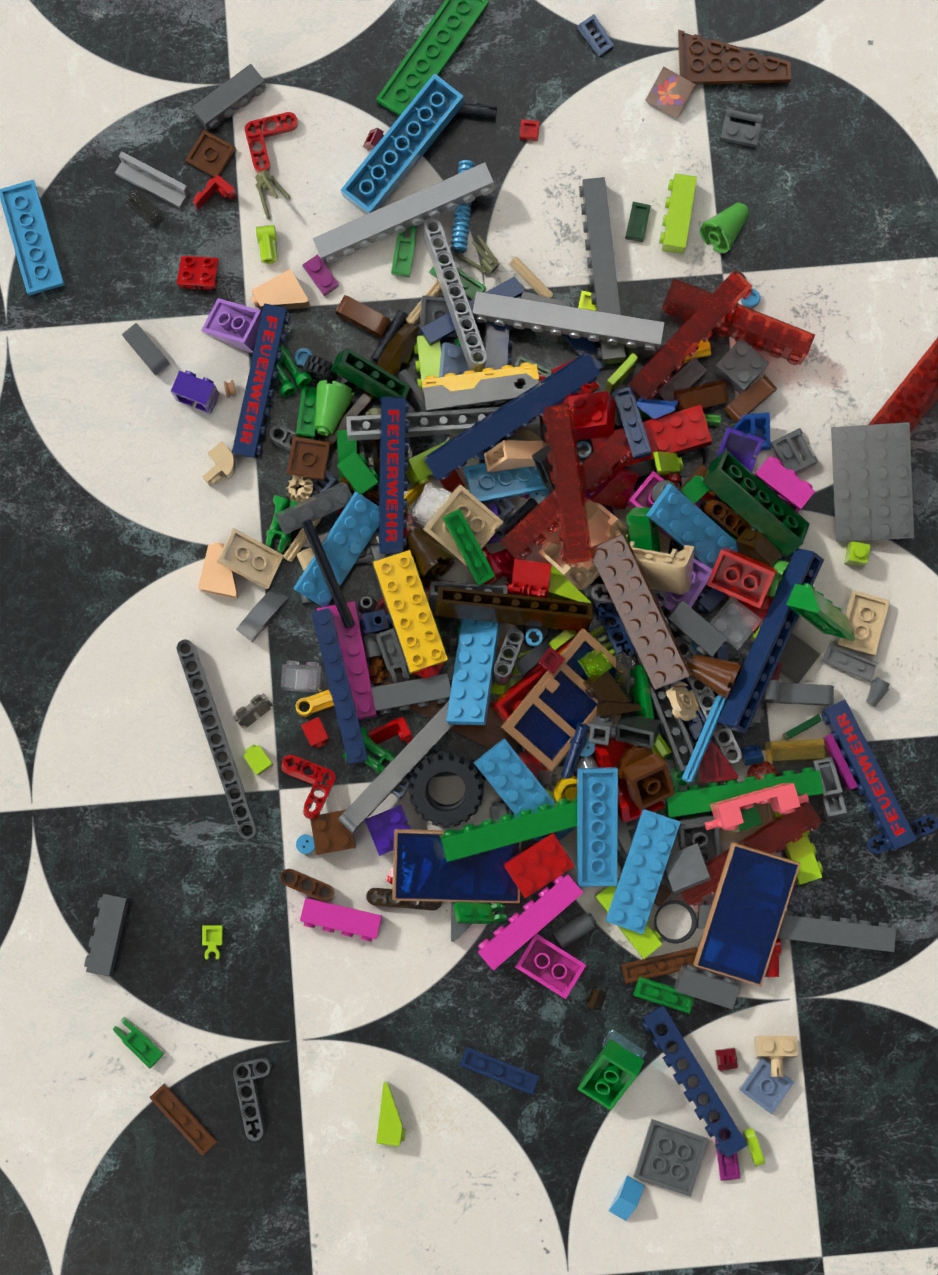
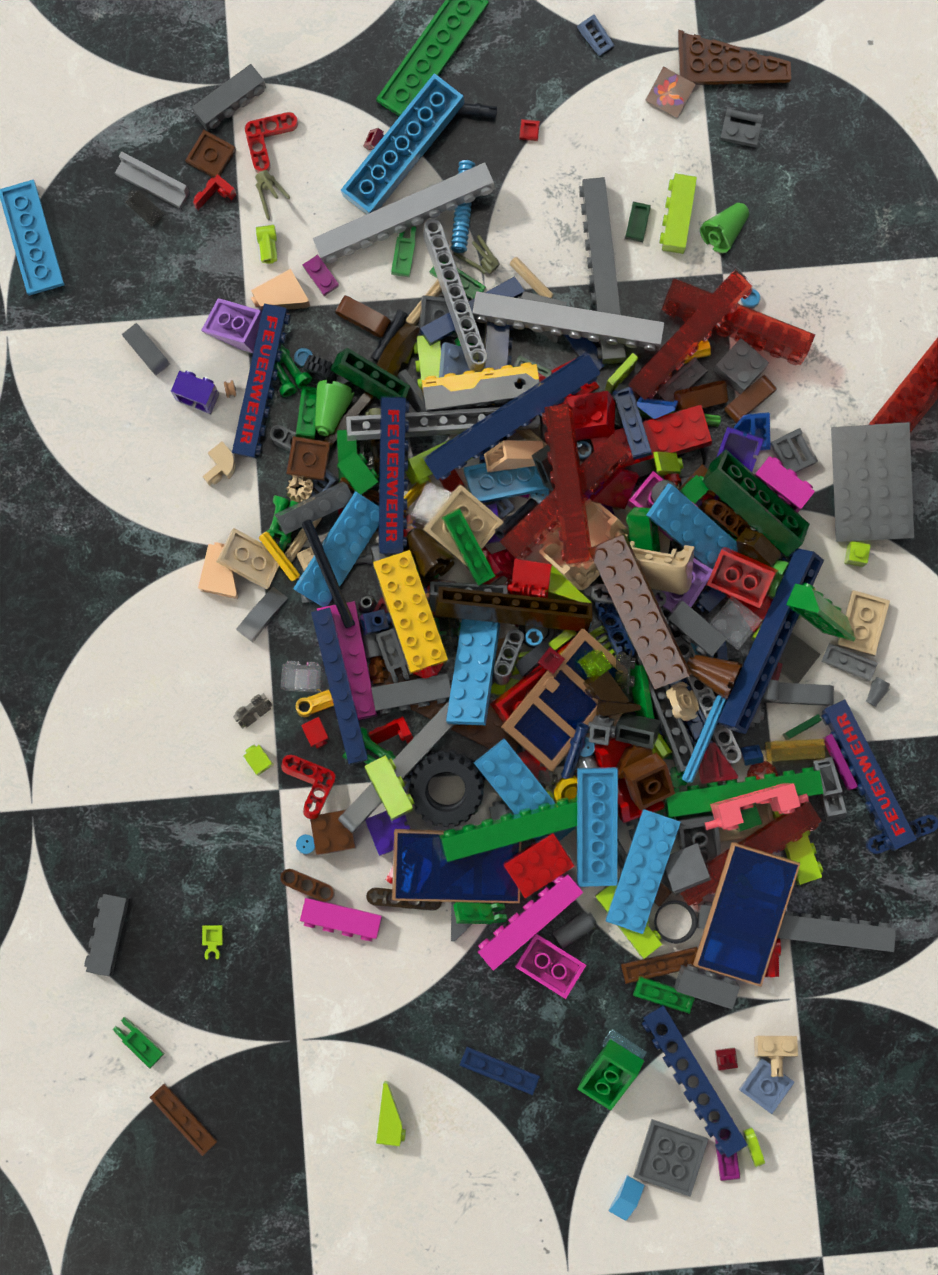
red hinge [176,256,219,290] -> none
dark grey beam [176,639,258,840] -> none
dark grey beam [233,1057,272,1141] -> none
neon yellow tile [578,291,596,311] -> none
dark brown slope [586,987,607,1010] -> none
none -> yellow axle [259,531,300,581]
none -> lime brick [365,755,415,821]

